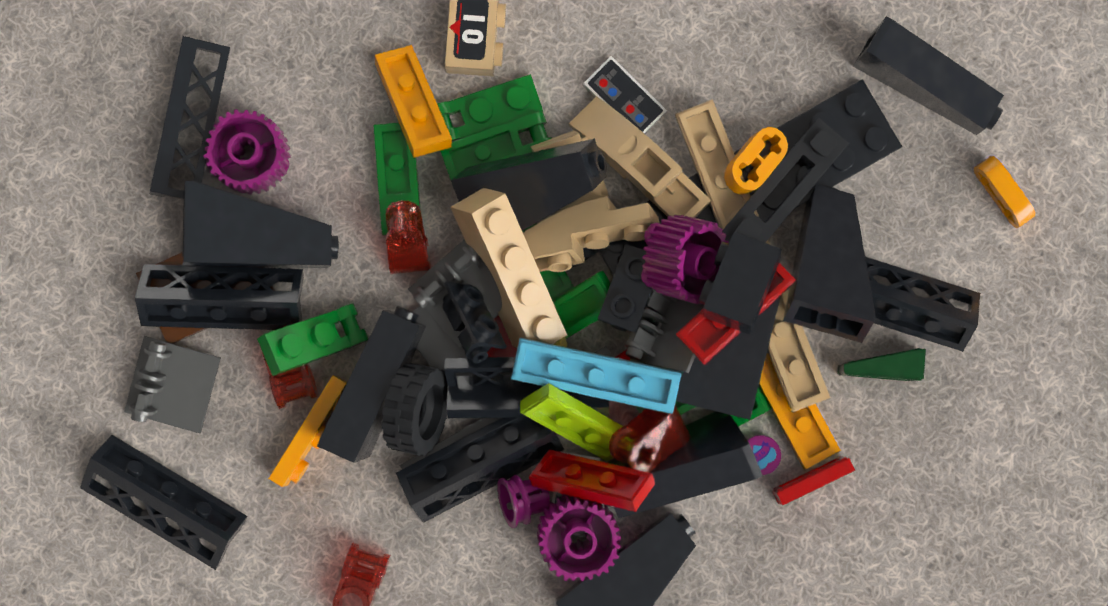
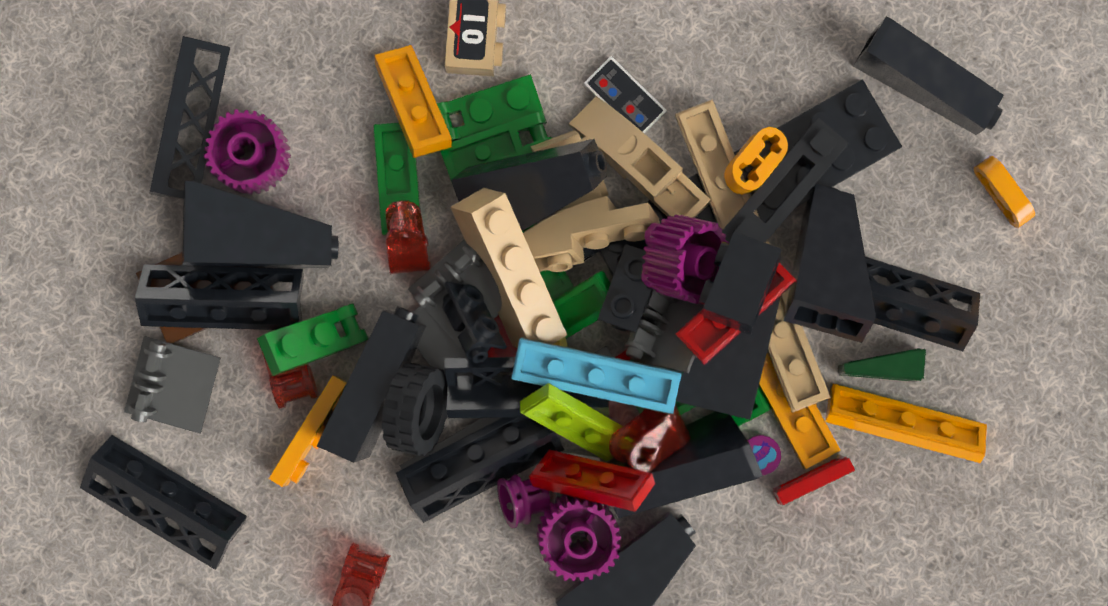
none -> light orange tile [825,383,987,463]

